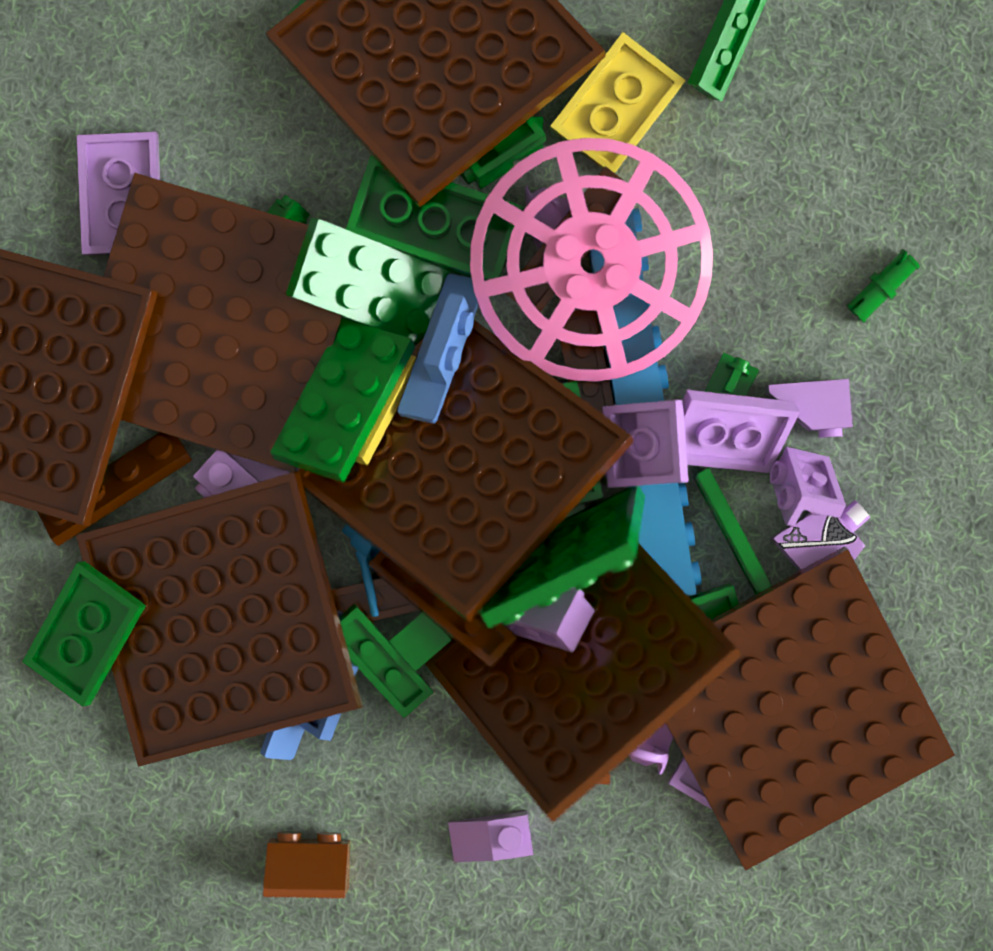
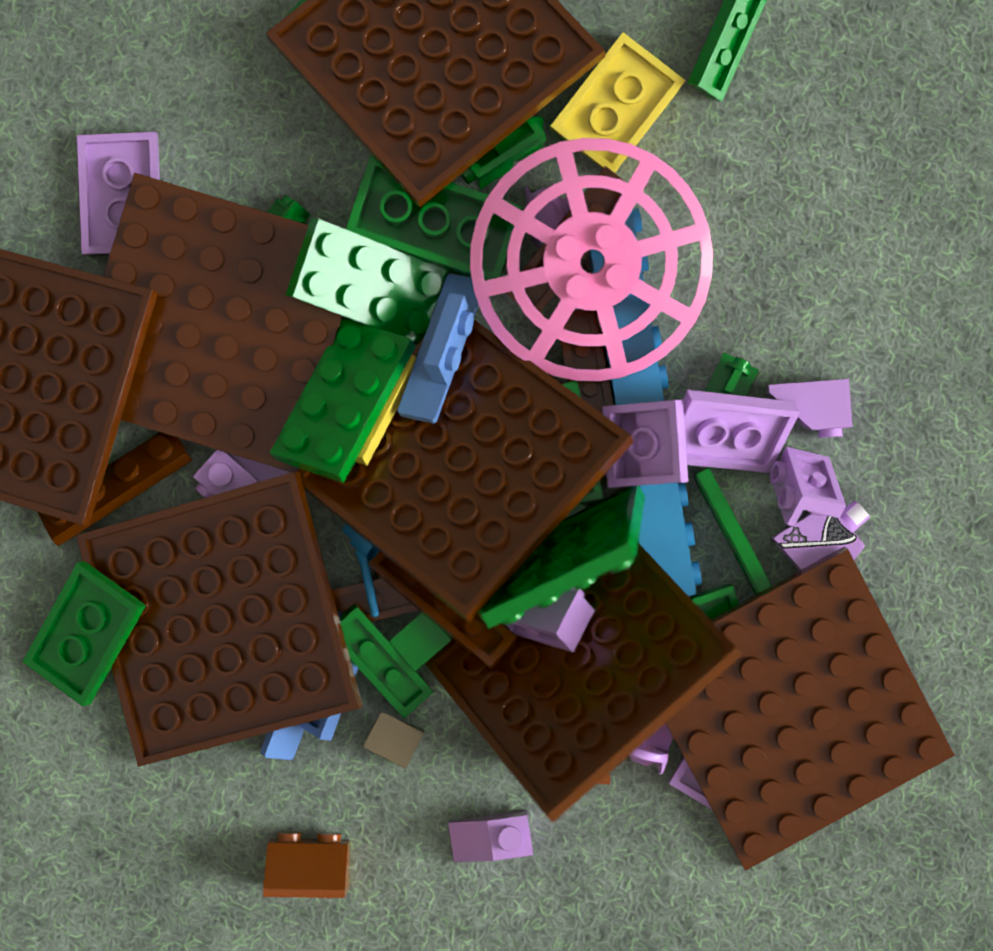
green pin [845,249,920,323] -> none
none -> dark tan panel [363,712,425,769]

